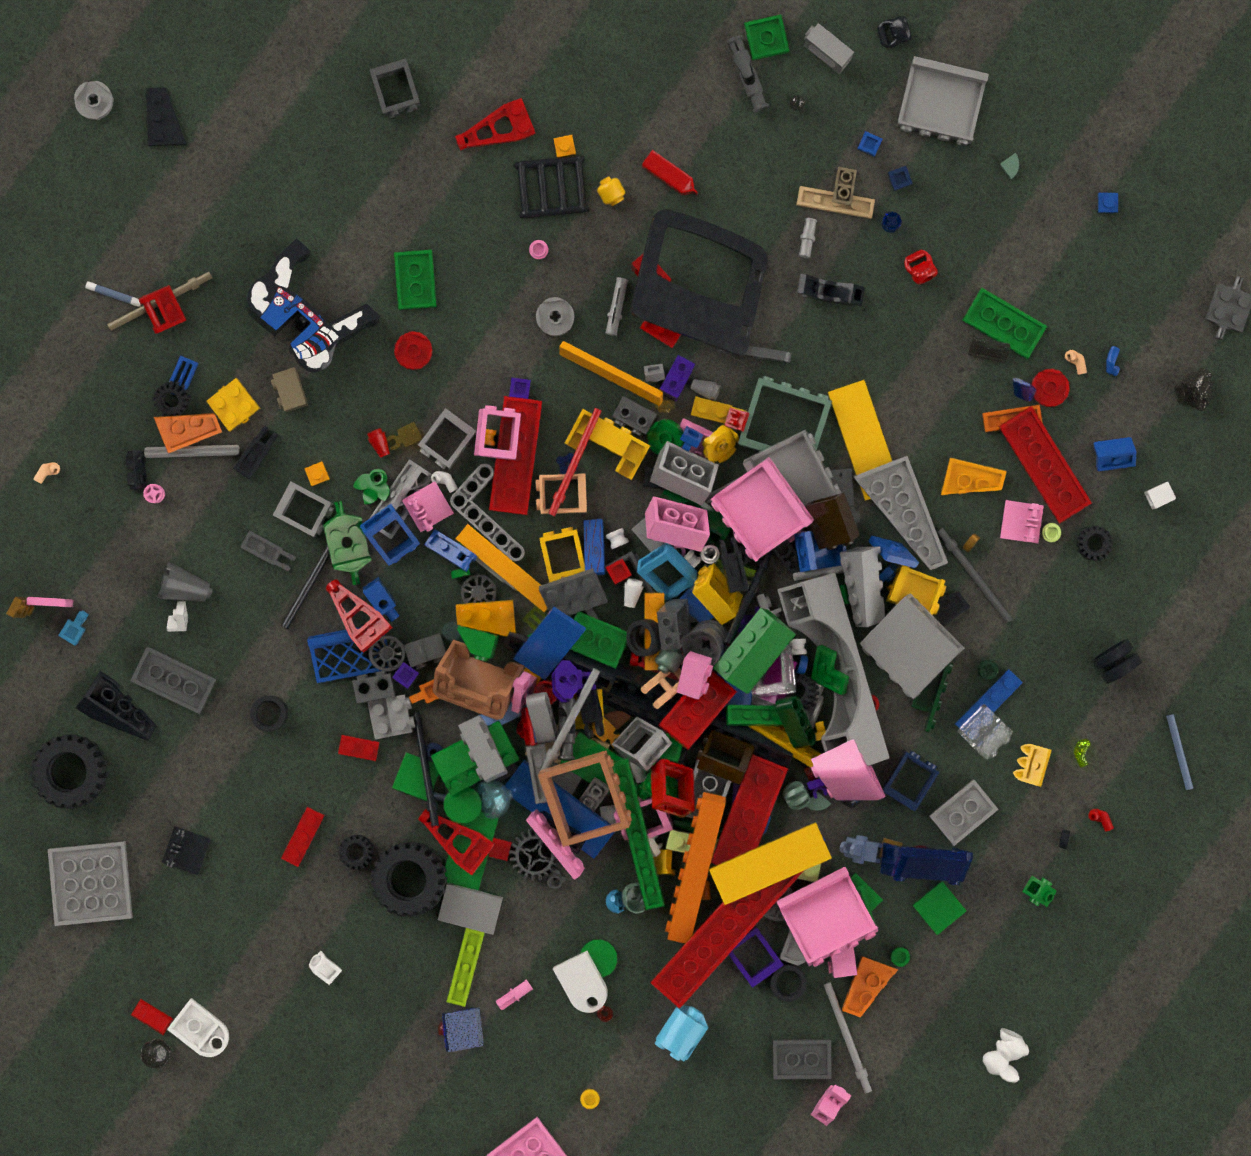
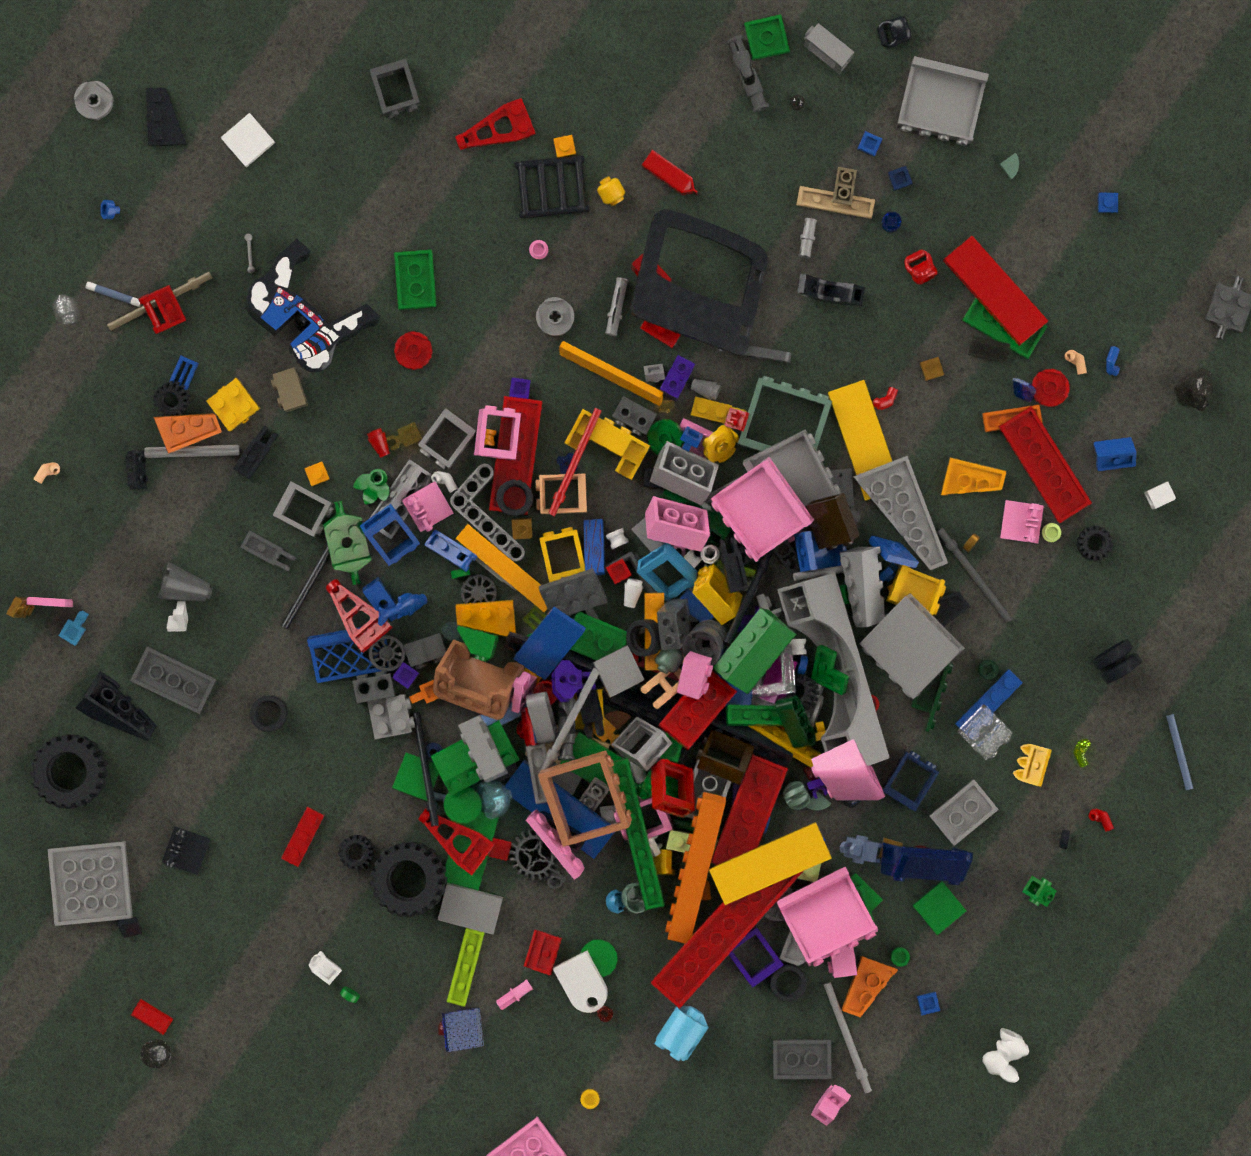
bright pink wheel [144,484,165,503] -> none
white tile [167,998,229,1057] -> none
red plate [338,735,380,761] -> none
none -> clear head [52,295,80,325]
none -> blue tile [100,200,120,219]
none -> black tile [118,917,142,938]
none -> white tile [221,113,275,167]
none -> light grey hinge [245,234,255,274]
none -> green tile [340,986,360,1003]
none -> blue animal [378,593,427,626]
none -> black tyre [496,480,533,517]
none -> pearl gold bracket [512,517,532,539]
none -> red plate [523,929,562,975]
none -> light grey tile [593,645,644,697]
none -> red arm [873,387,898,410]
none -> blue tile [917,992,940,1015]
none -> pearl gold tile [920,357,944,381]
none -> red tile [943,236,1048,346]

